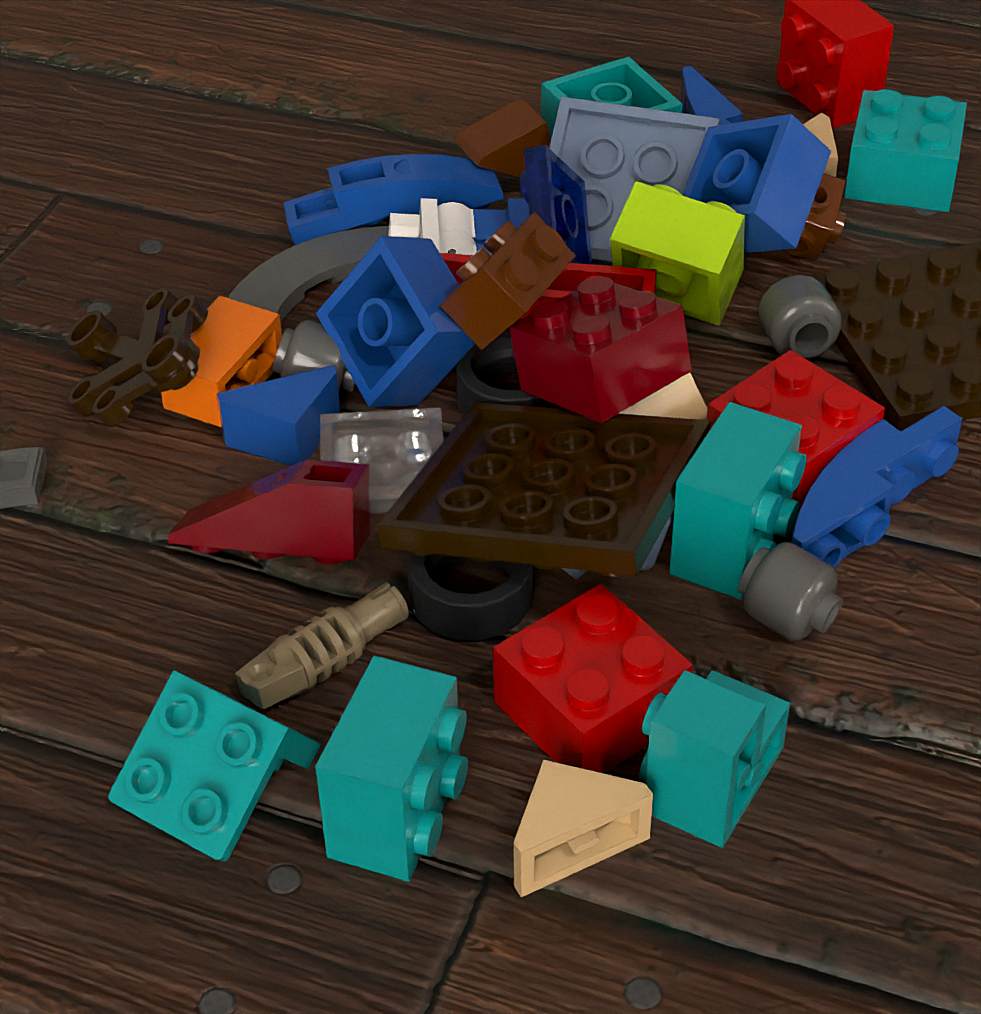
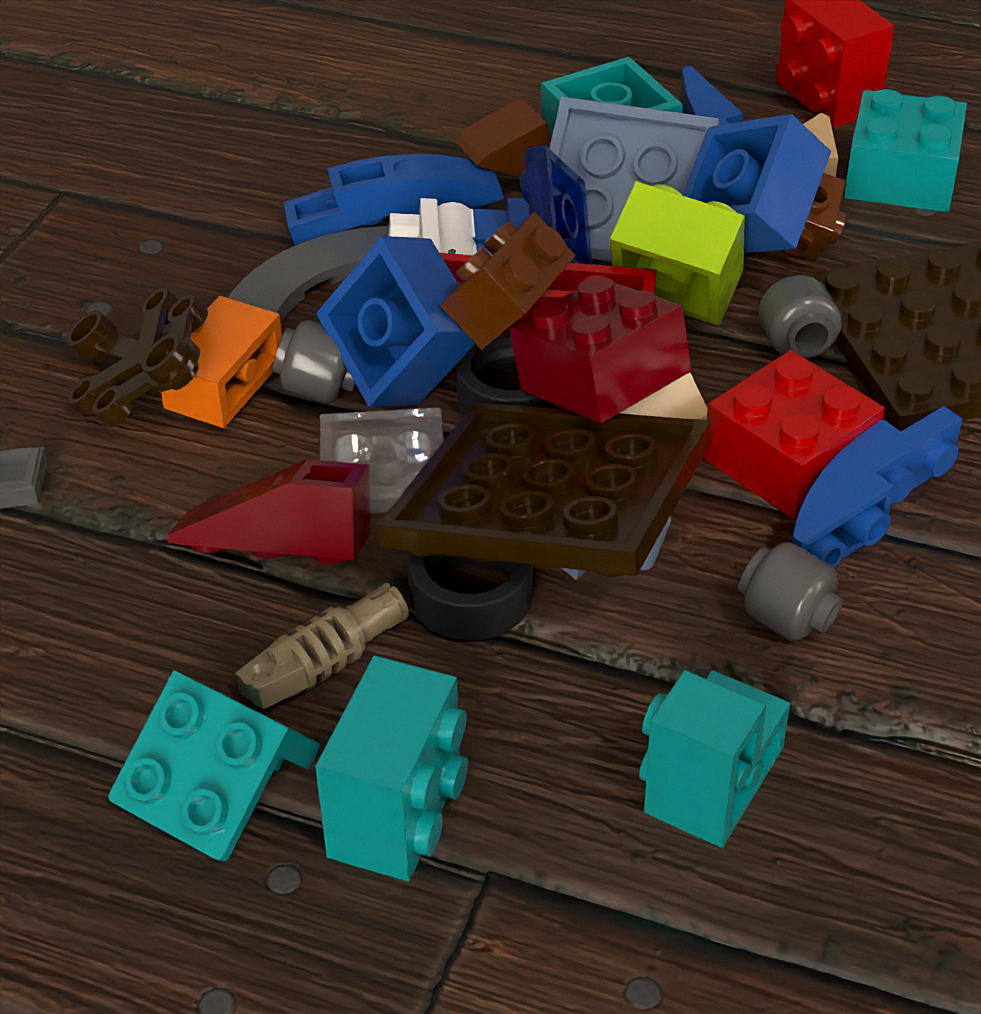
blue slope [217,365,341,466] -> none
red brick [493,584,693,774] -> none
tan slope [514,760,653,897] -> none
teal brick [669,402,806,600] -> none

